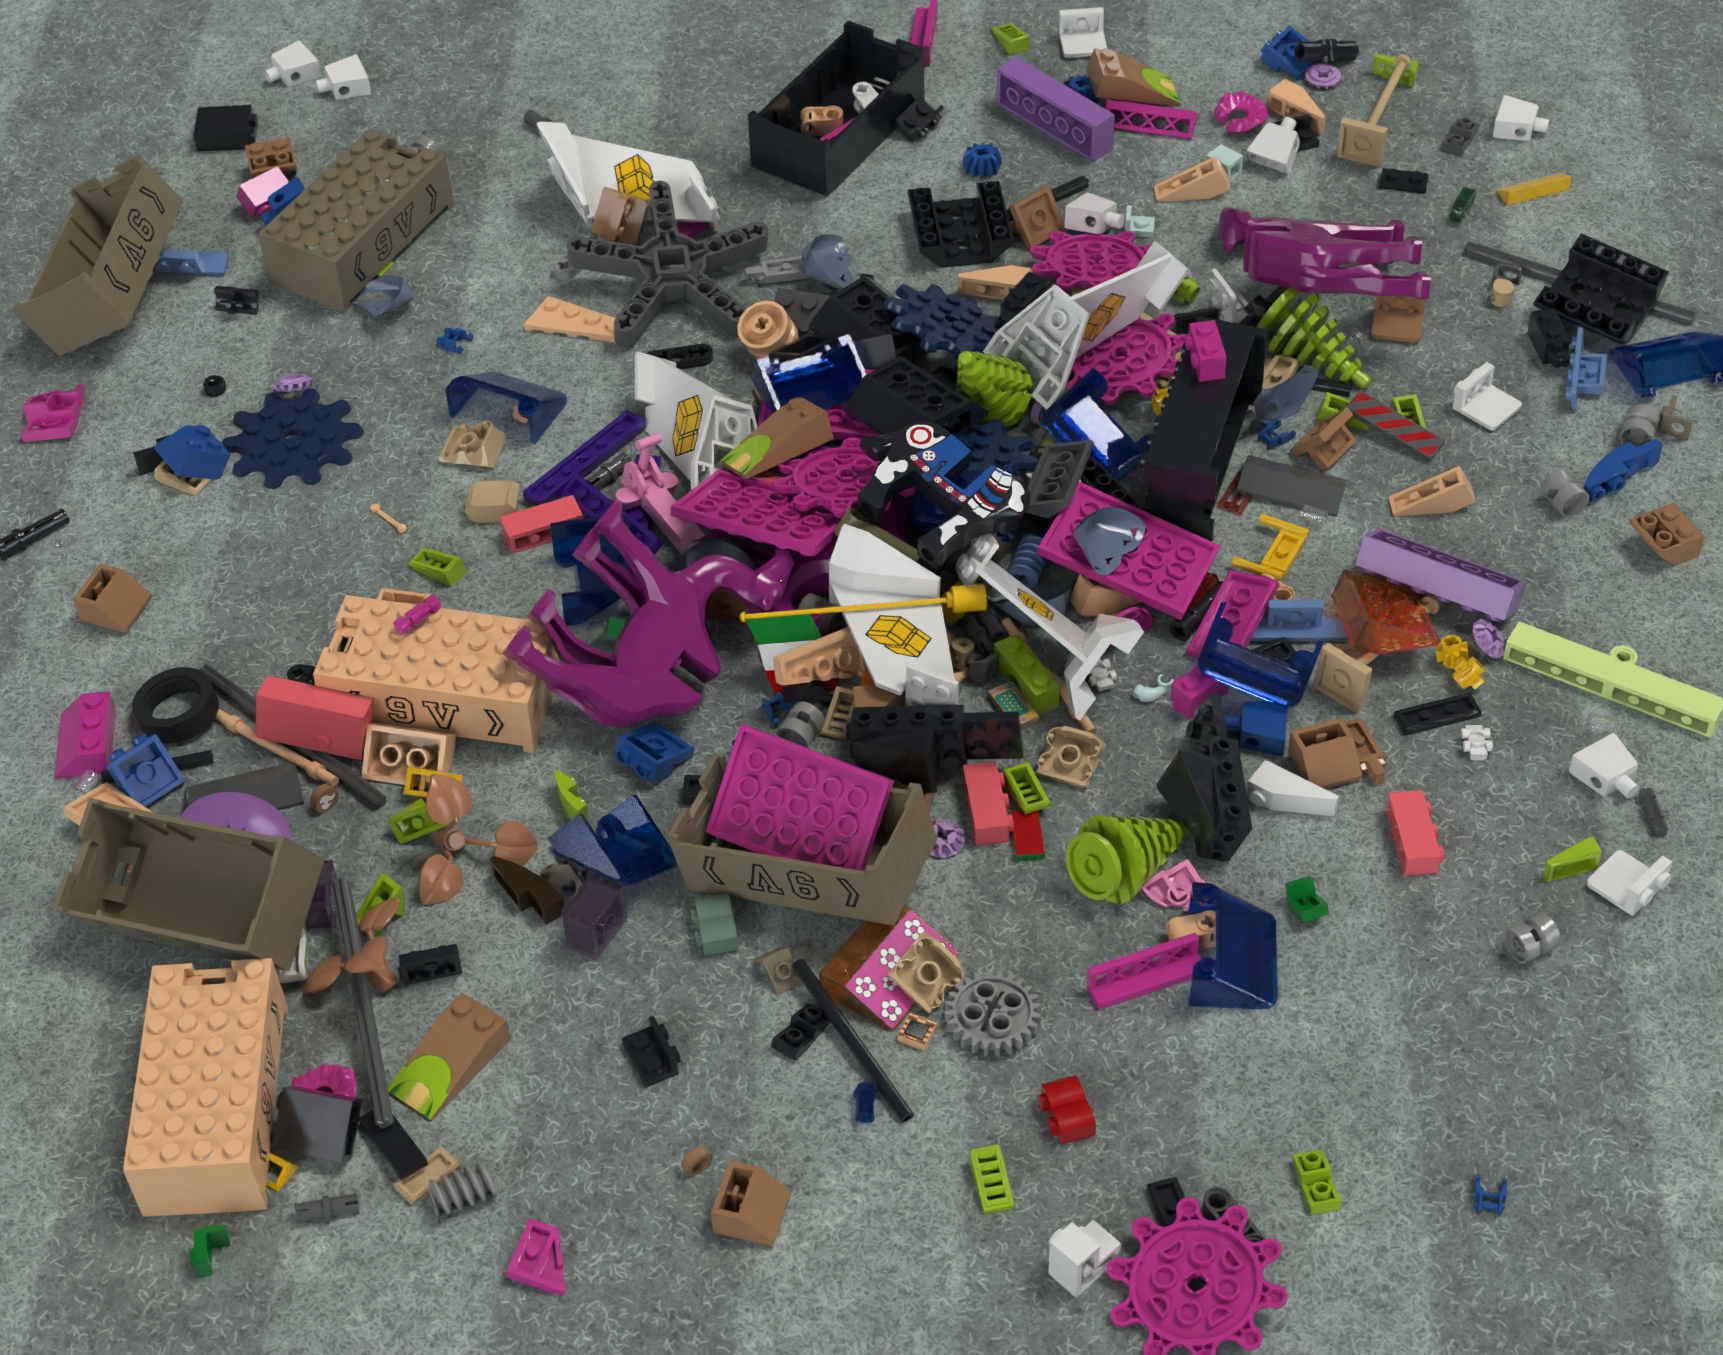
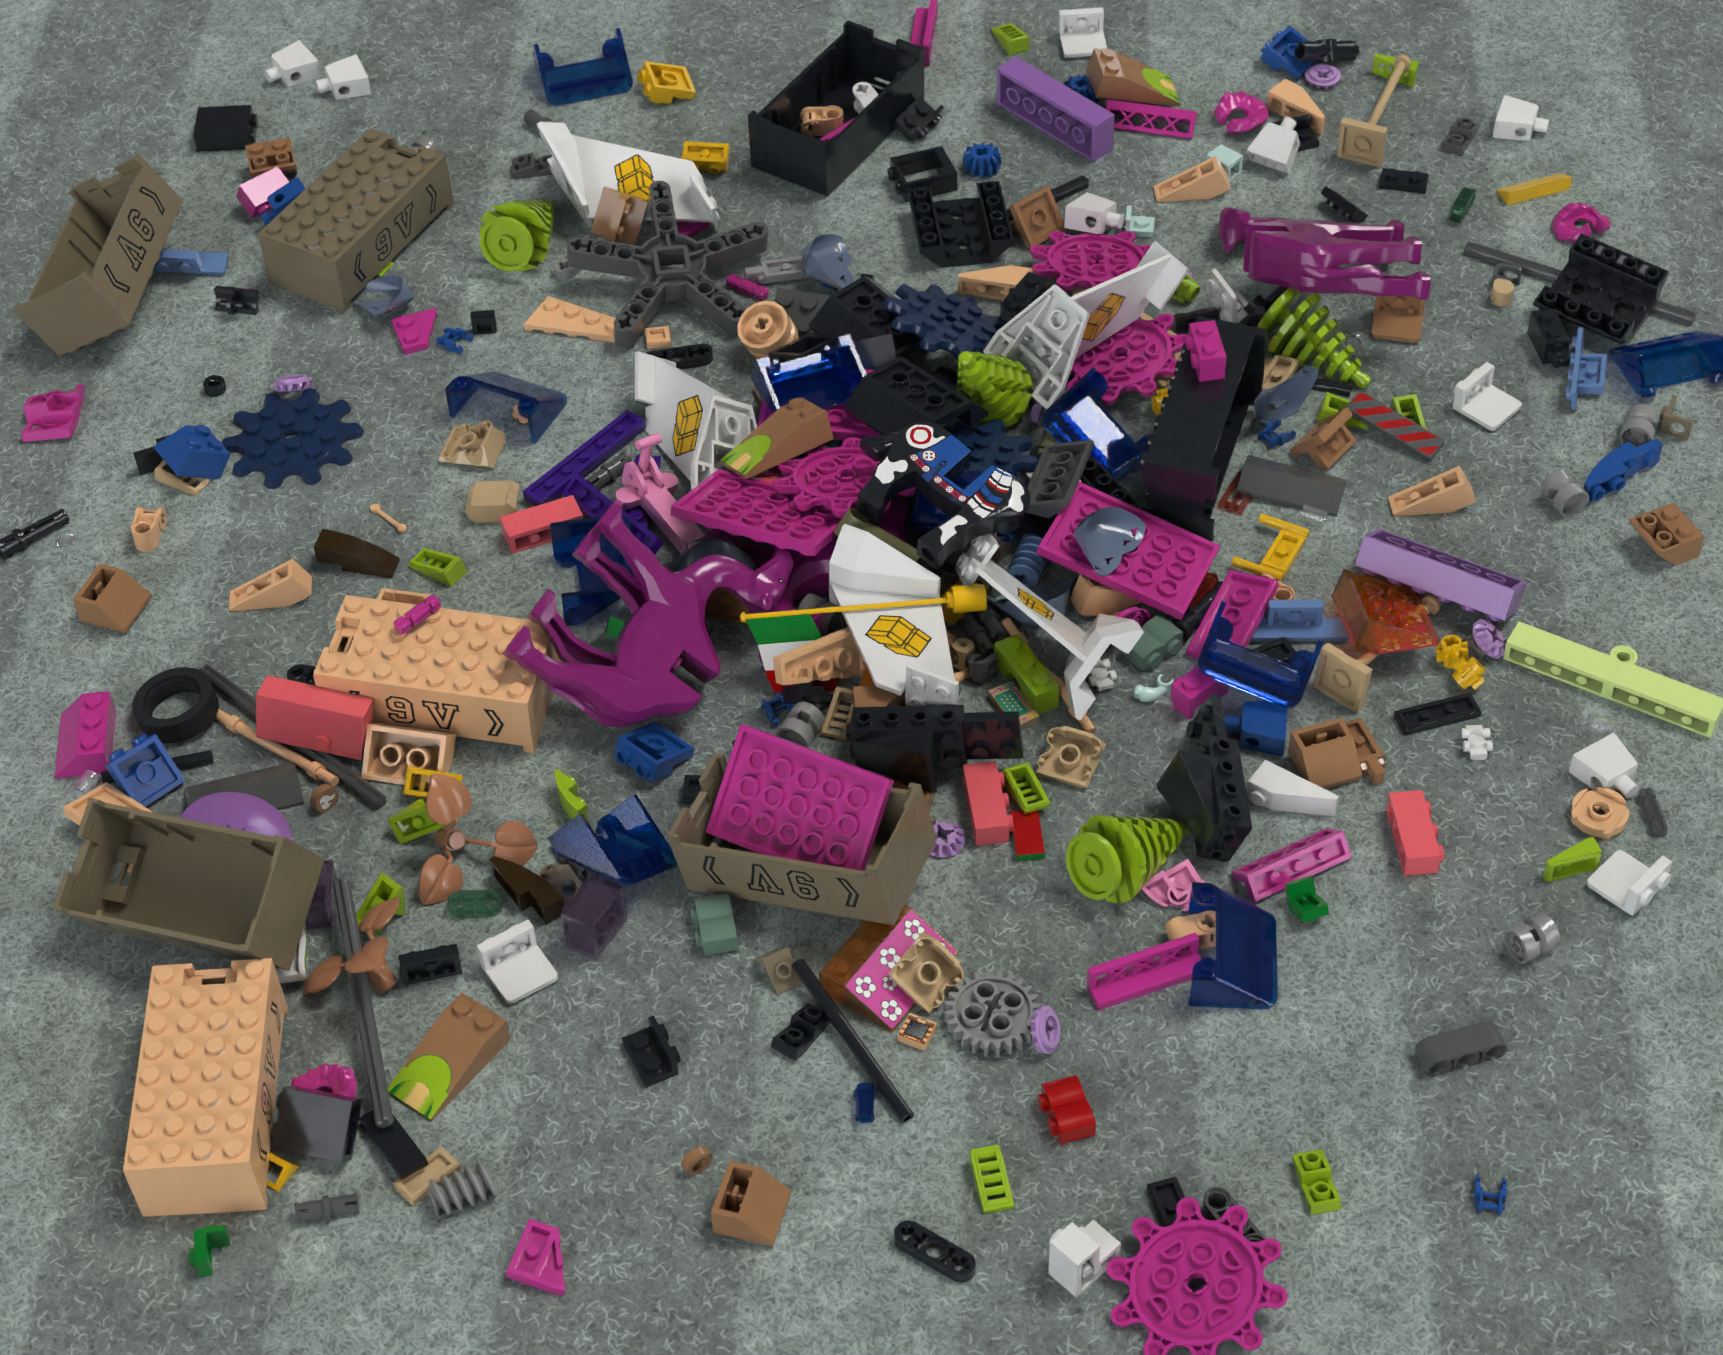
none -> light nougat piece [131,507,167,552]
none -> light nougat slope [229,559,312,612]
none -> dark brown slope [314,529,400,578]
none -> dark pink wing [391,308,438,355]
none -> clear green beam [447,889,503,918]
none -> black tile [470,310,497,335]
none -> white bracket [477,920,558,1004]
none -> lime plant [480,199,556,272]
none -> dark grey slope [512,152,553,178]
none -> clear blue windscreen [532,28,633,106]
none -> yellow plate [637,61,696,104]
none -> light nougat tile [645,326,671,349]
none -> yellow bracket [680,141,730,174]
none -> dark pink axle [726,274,769,301]
none -> black window [887,146,957,203]
none -> black beam [894,1220,976,1283]
none -> lavender gear [1029,1006,1060,1054]
none -> sand green brick [1121,614,1183,672]
none -> dark pink fence [1231,828,1352,902]
none -> black plate [1320,186,1368,222]
none -> dark grey beam [1414,1021,1508,1077]
none -> dark pink piece [1551,202,1611,243]
none -> light nougat plate [1570,787,1630,840]

